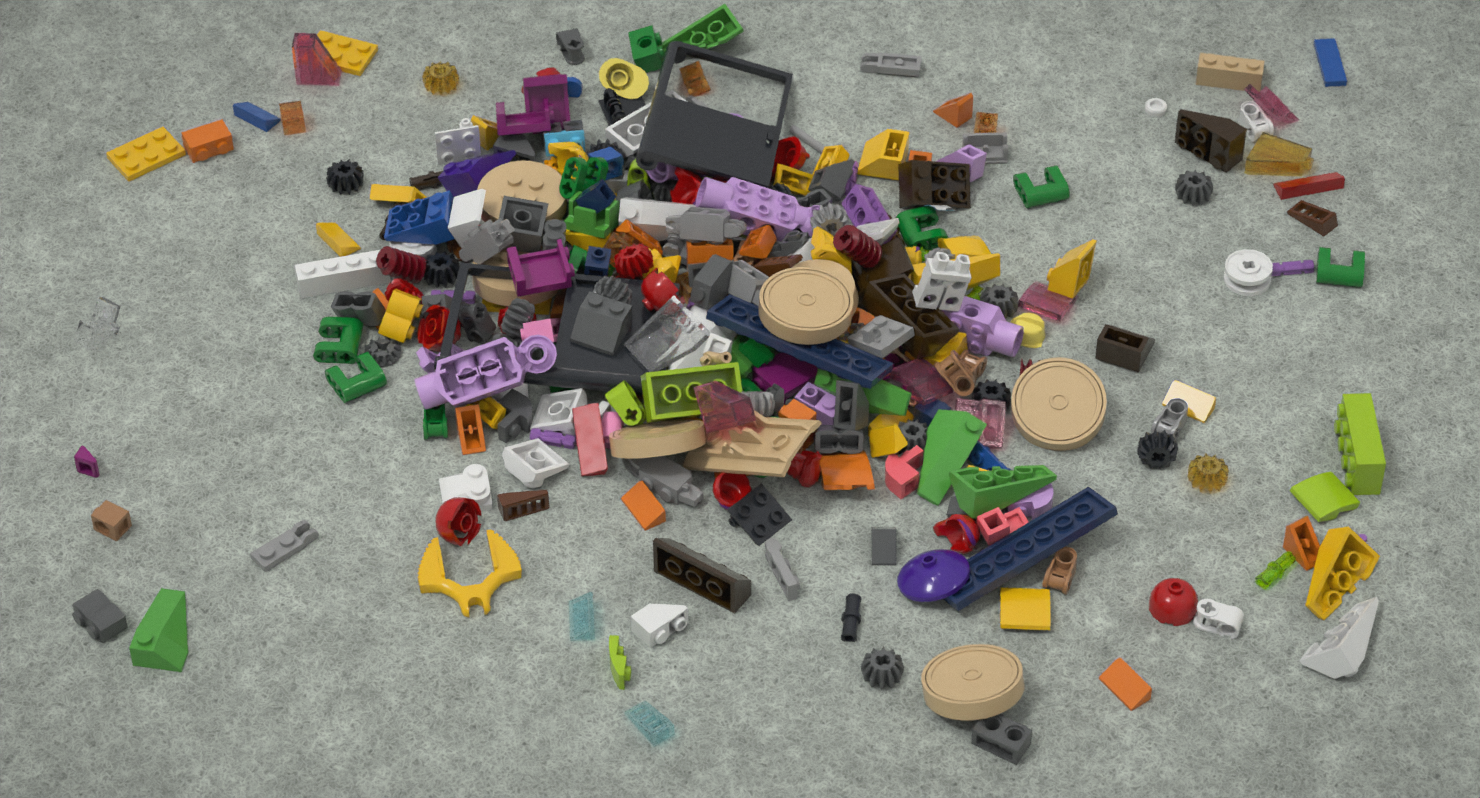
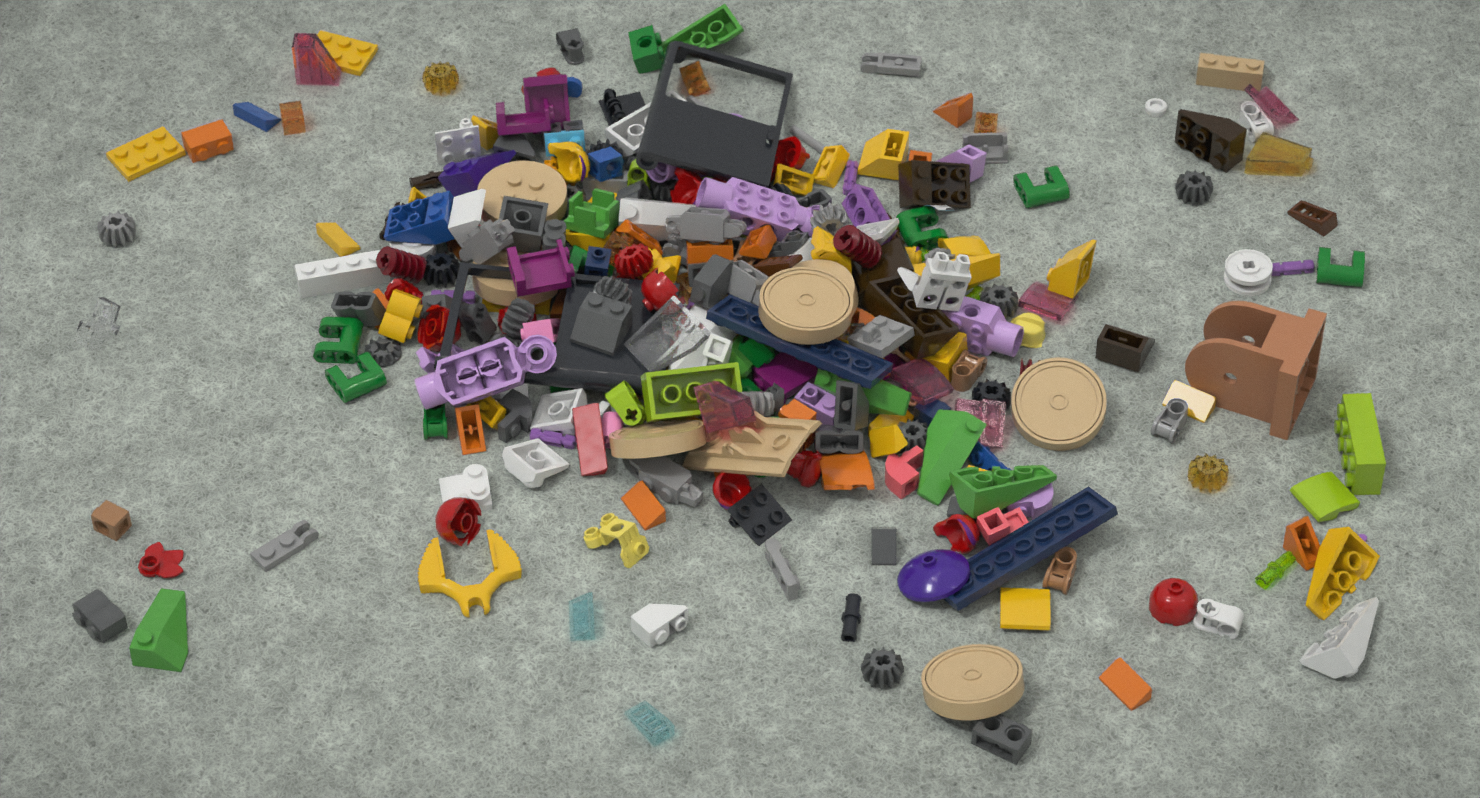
magenta slope [74,445,100,478] -> none
black gear [326,159,364,195] -> none
yellow slope [370,184,413,202] -> none
reddish brown slope [497,490,550,522] -> none
green connector [559,157,608,199] -> none
dark blue brick [576,179,616,214] -> none
light yellow piece [599,58,649,99] -> none
lime slope [609,635,631,690] -> none
dark brown slope [653,538,751,614] -> none
tan arm [700,351,732,366] -> none
dark grey slope [808,159,855,202] -> none
medium nougat piece [934,350,976,396] -> none
black gear [1137,429,1178,469] -> none
red slope [1273,172,1345,200] -> none
blue tile [1313,38,1347,87] -> none
none -> light grey gear [97,210,136,248]
none -> red plate [138,542,184,578]
none -> light yellow piece [584,513,649,568]
none -> white slope [897,267,922,291]
none -> nougat piece [1185,301,1327,440]

